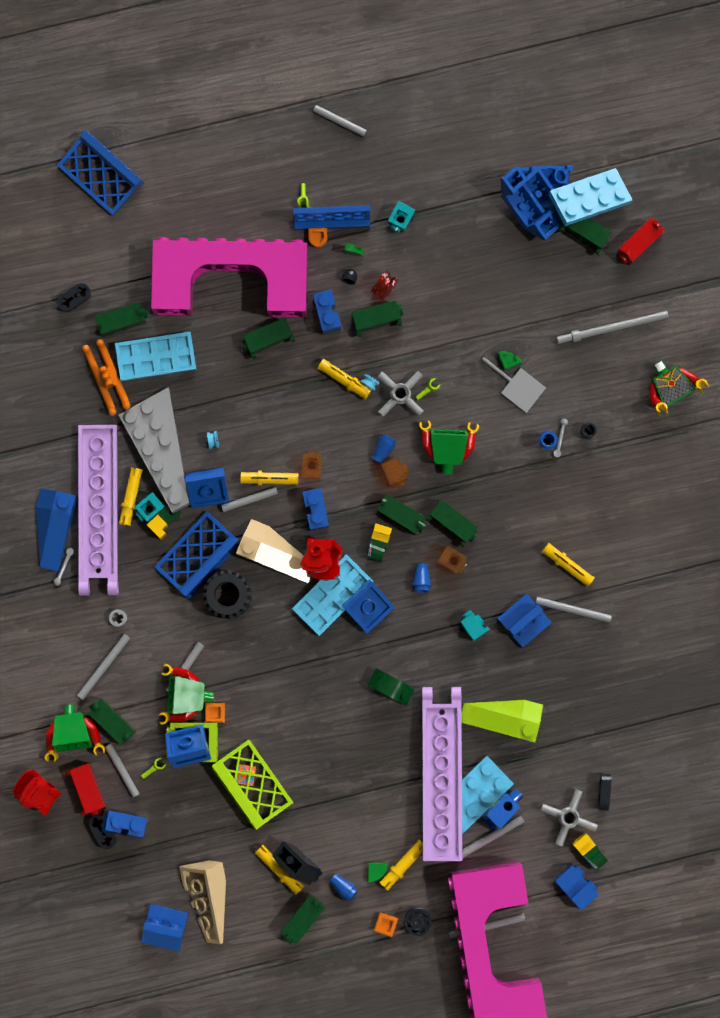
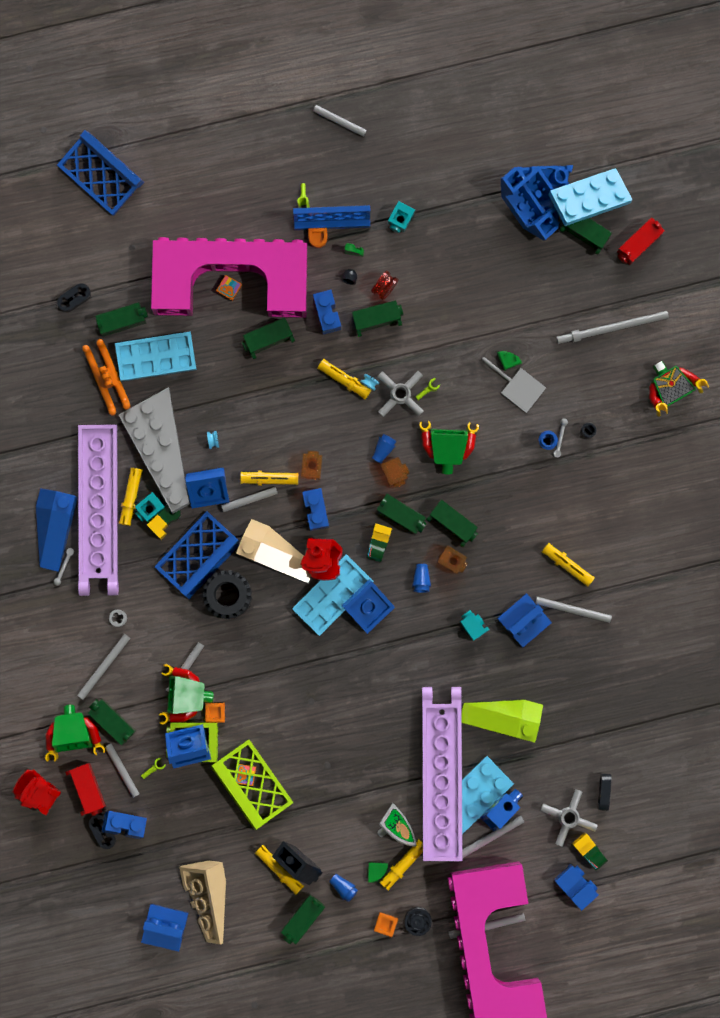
dark green brick [367,668,415,706] -> none
none -> tile [216,275,242,301]
none -> shield [377,803,417,846]

